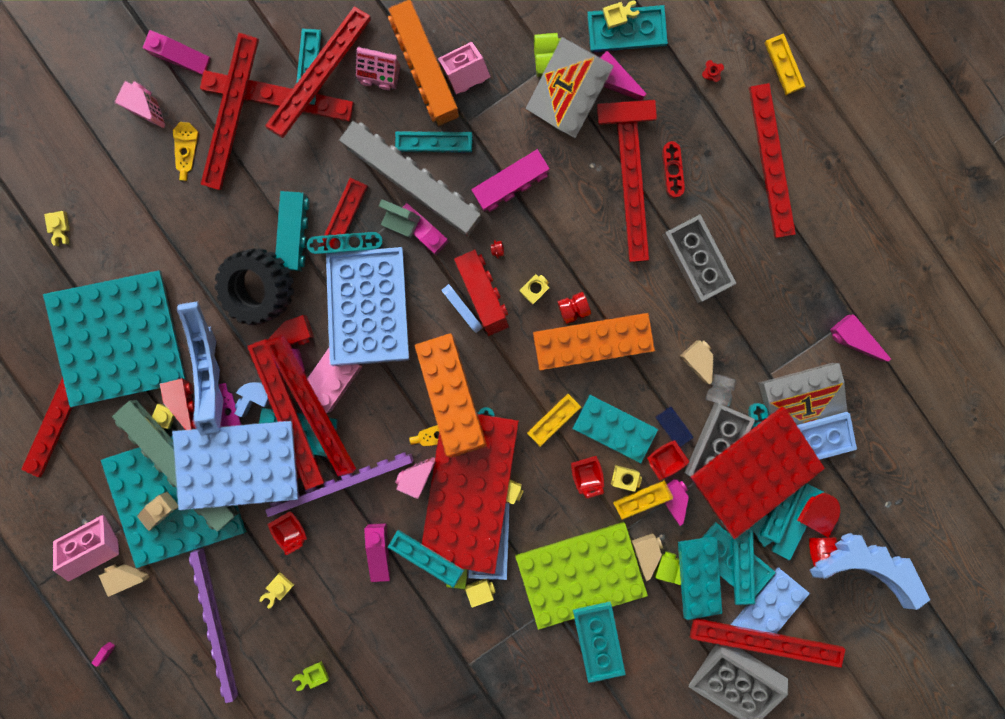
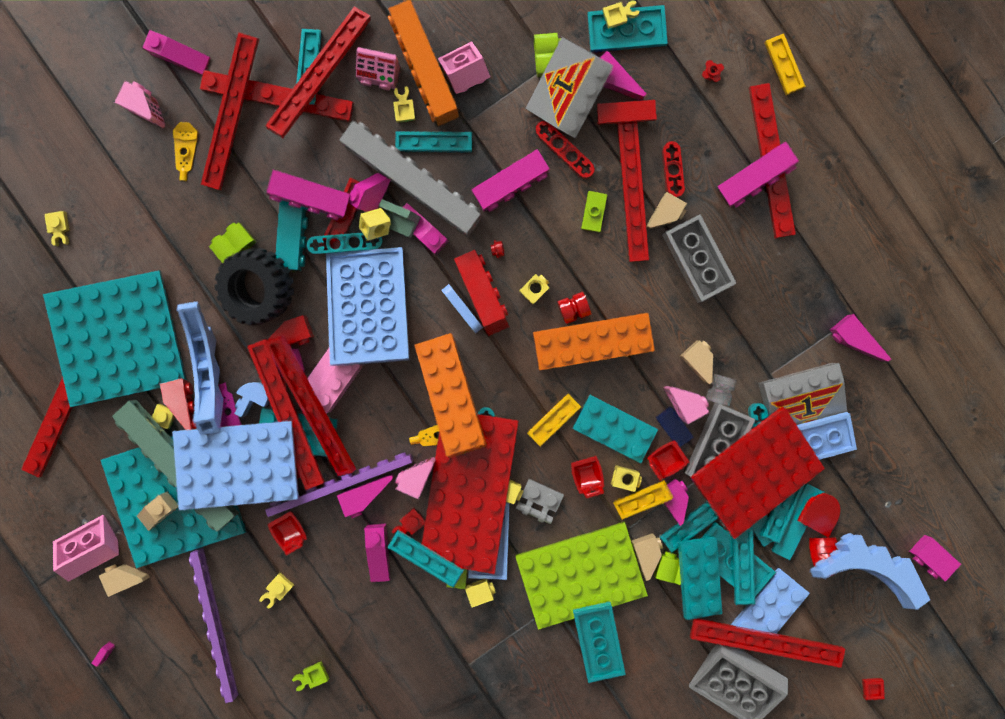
none -> lime brick [209,222,256,263]
none -> dark pink brick [266,170,350,220]
none -> dark pink slope [337,473,395,518]
none -> dark pink slope [348,173,391,212]
none -> light yellow brick [359,208,391,240]
none -> red plate [392,507,425,535]
none -> light yellow plate [393,87,416,123]
none -> light grey plate [516,479,564,524]
none -> red beam [535,121,595,179]
none -> lime plate [581,191,607,233]
none -> tan slope [646,192,687,230]
none -> teal tile [659,501,718,553]
none -> bright pink slope [664,386,709,424]
none -> dark pink brick [718,142,799,208]
none -> red tile [862,678,885,700]
none -> dark pink brick [909,535,961,581]

